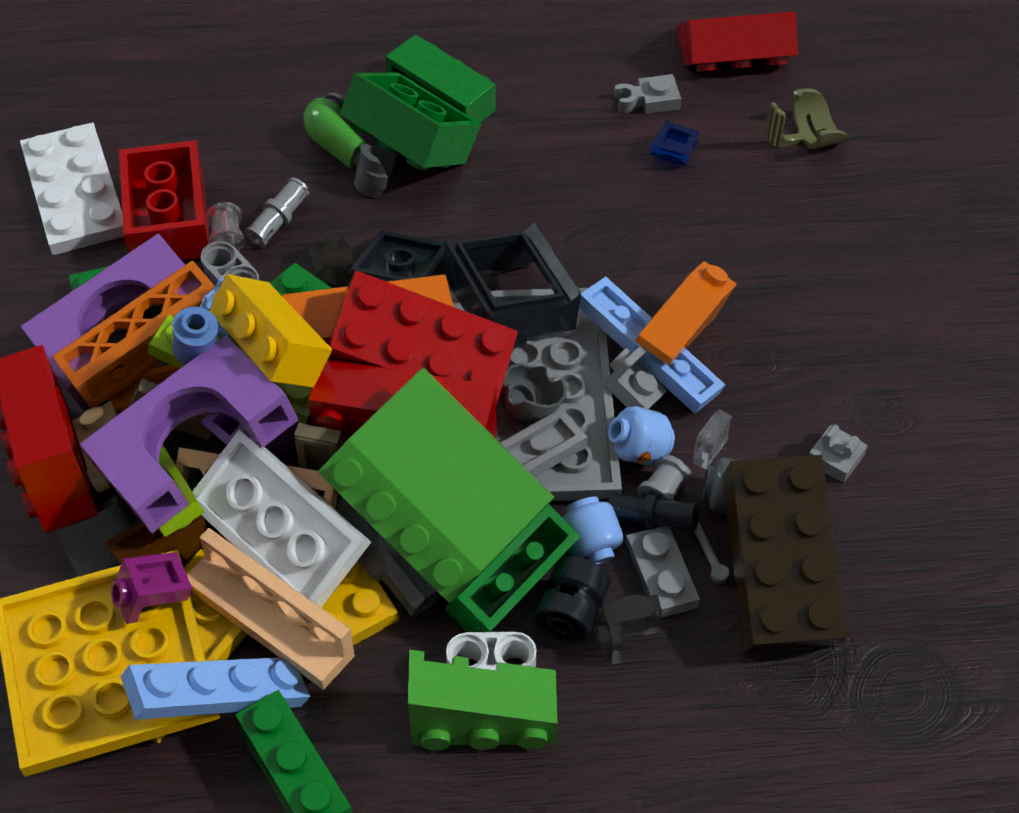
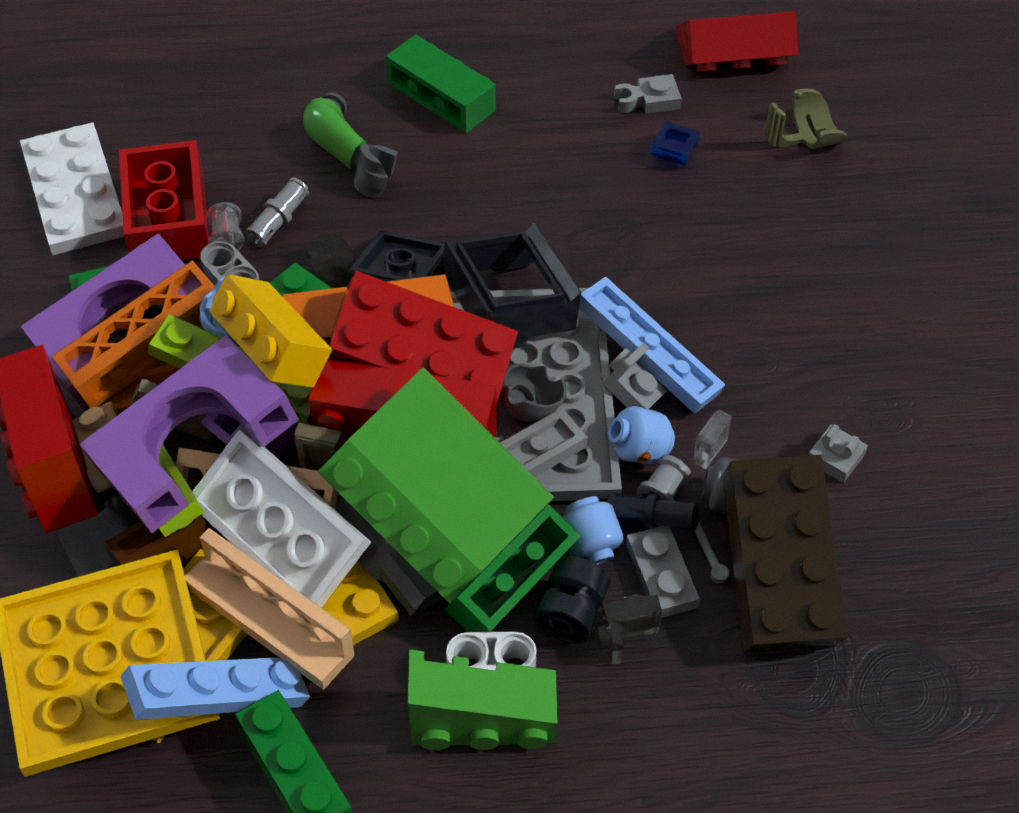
magenta bracket [111,552,193,624] -> none
medium blue brick [172,307,218,365] -> none
green brick [339,72,481,170] -> none
orange slope [635,261,737,365] -> none

